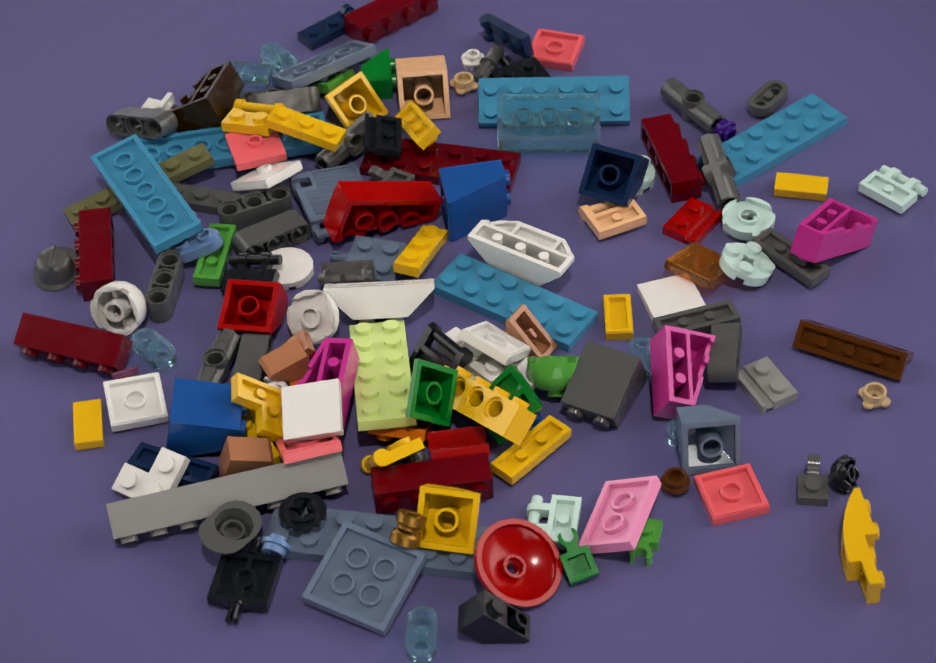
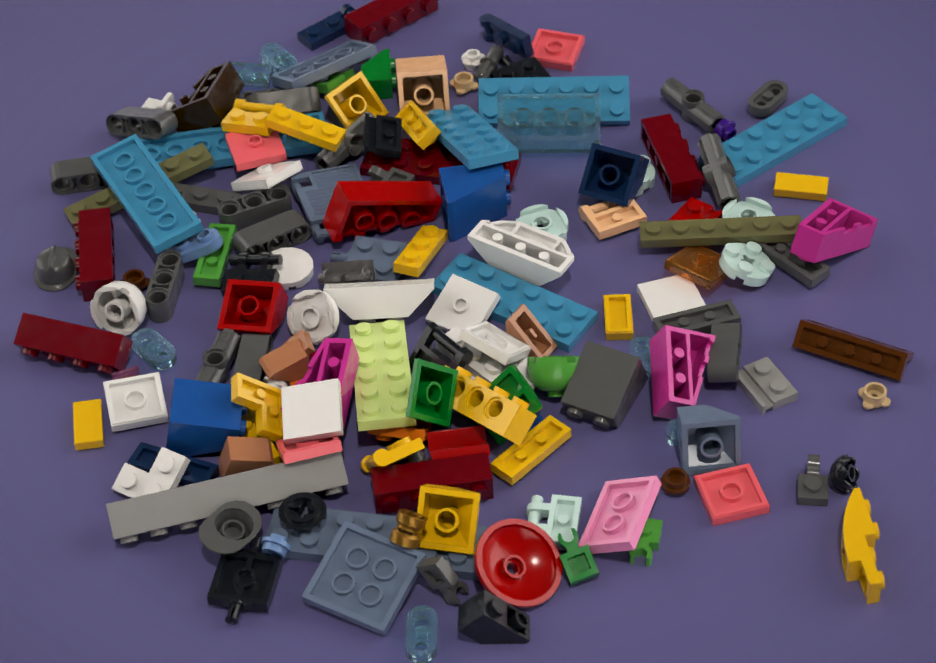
light aqua plate [858,165,928,214] -> none
none -> dark grey beam [50,157,109,195]
none -> reddish brown plate [120,269,150,292]
none -> dark grey plate [416,556,469,605]
none -> white plate [425,274,501,332]
none -> dark azure plate [426,104,519,170]
none -> light aqua plate [516,204,568,240]
none -> olive plate [640,215,802,248]

